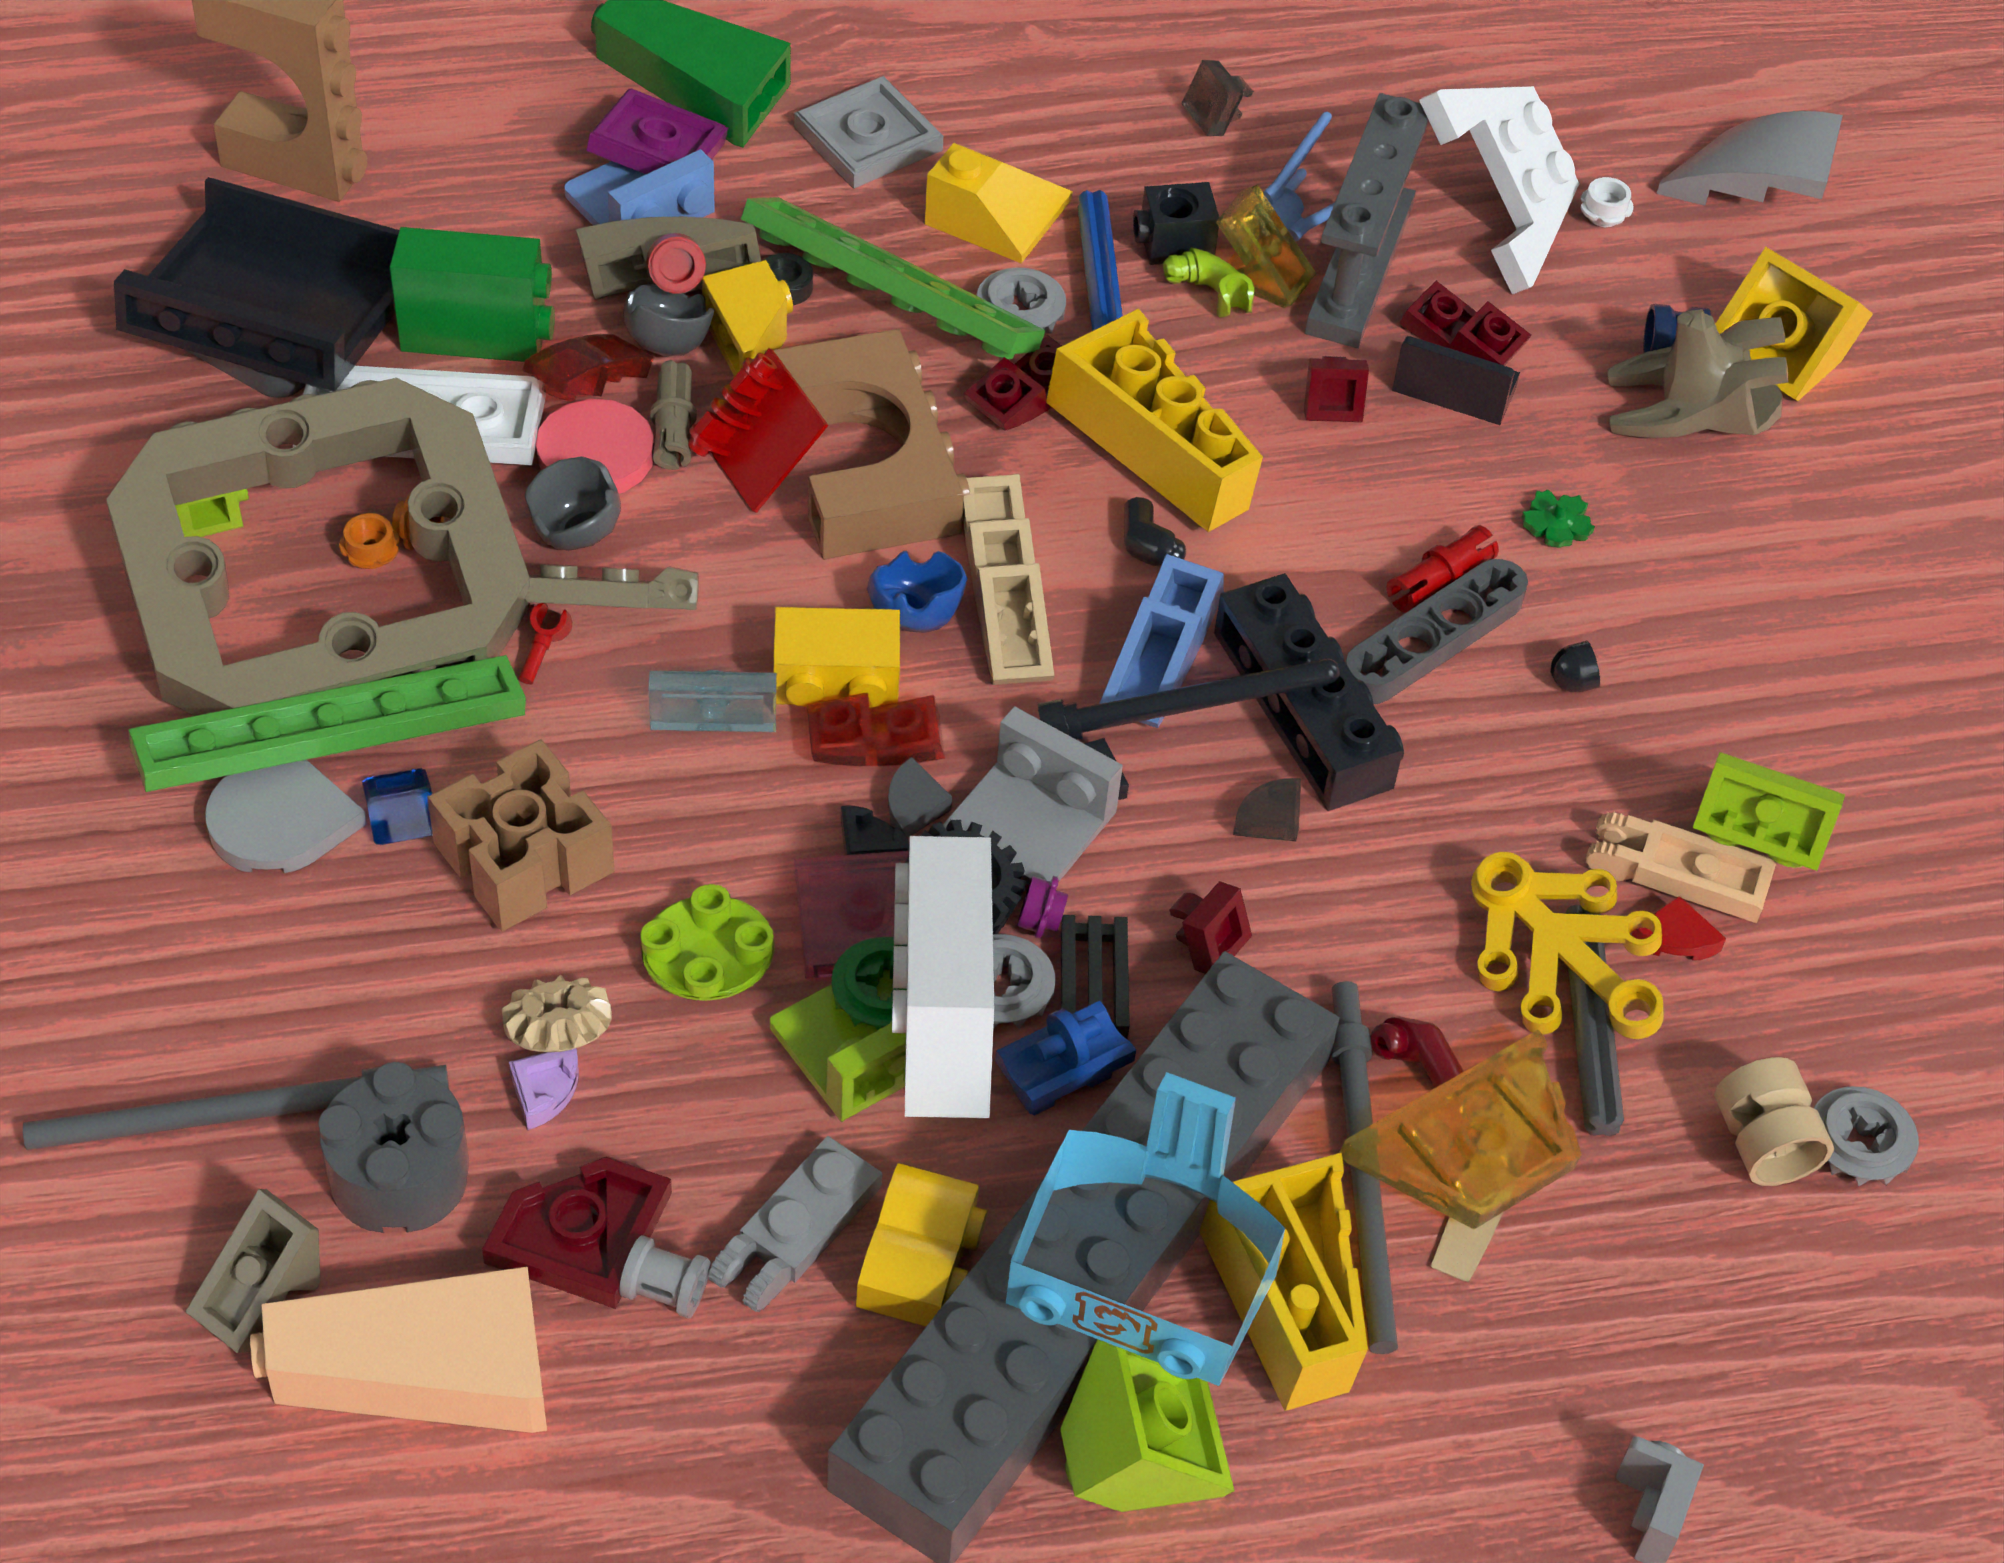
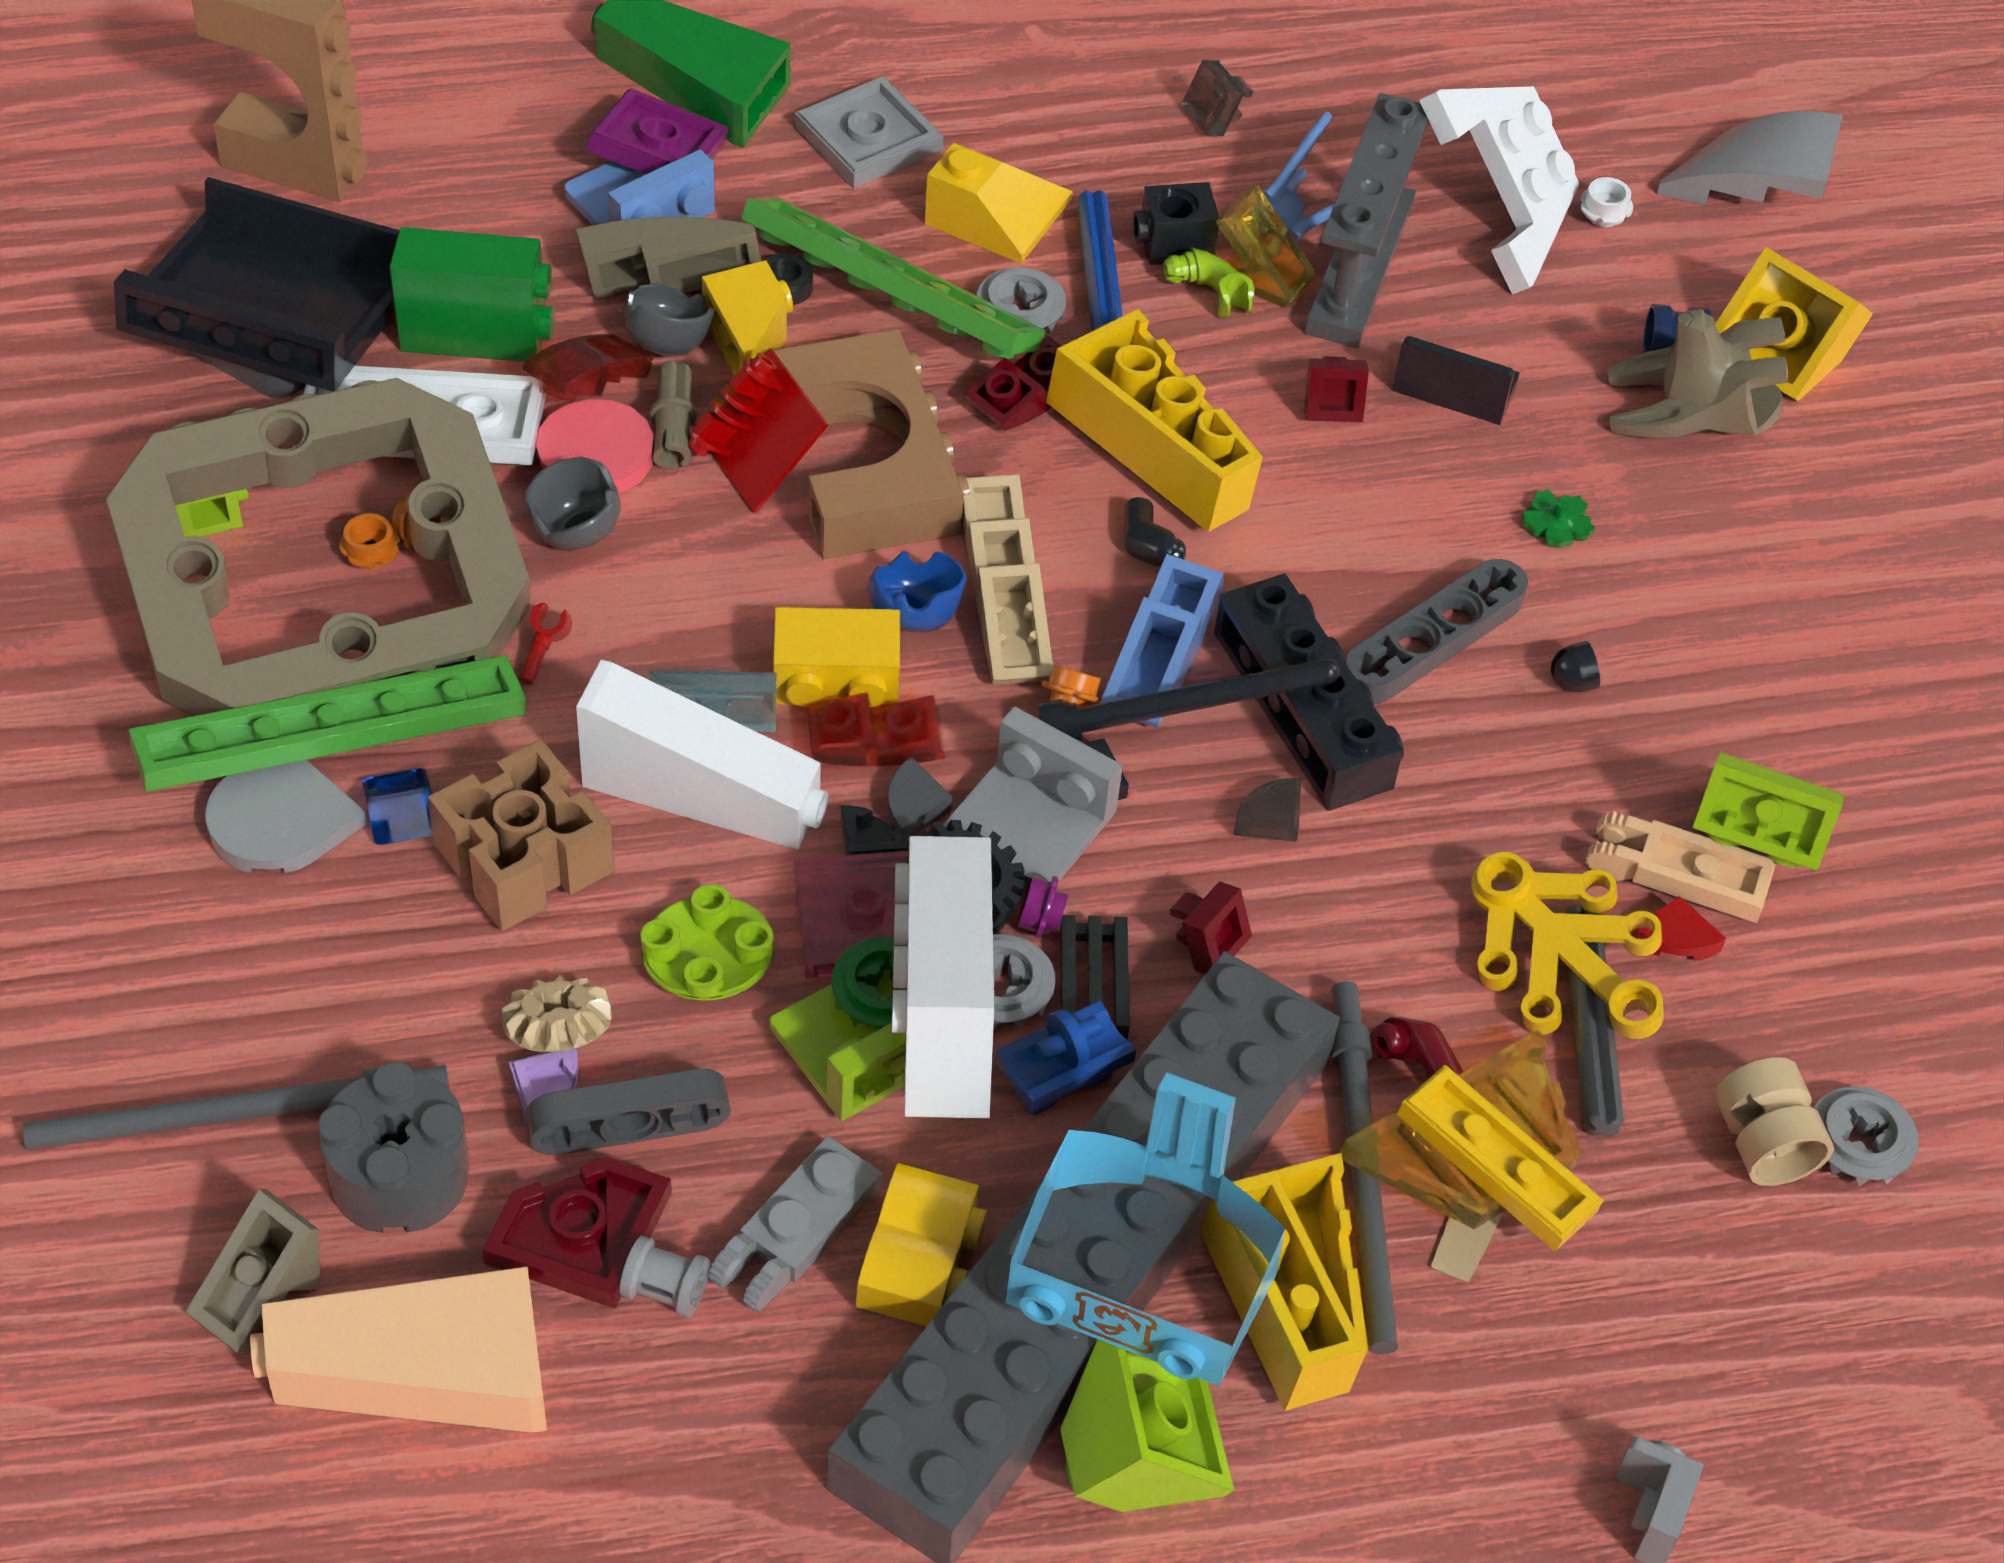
dark tan hinge [525,564,699,610] -> none
tile [646,233,706,294] -> none
red pin [1386,525,1499,613] -> none
dark red slope [1399,280,1532,366] -> none
none -> dark grey beam [526,1069,731,1155]
none -> white slope [576,659,828,850]
none -> orange plate [1042,664,1101,708]
none -> yellow tile [1397,1065,1604,1252]

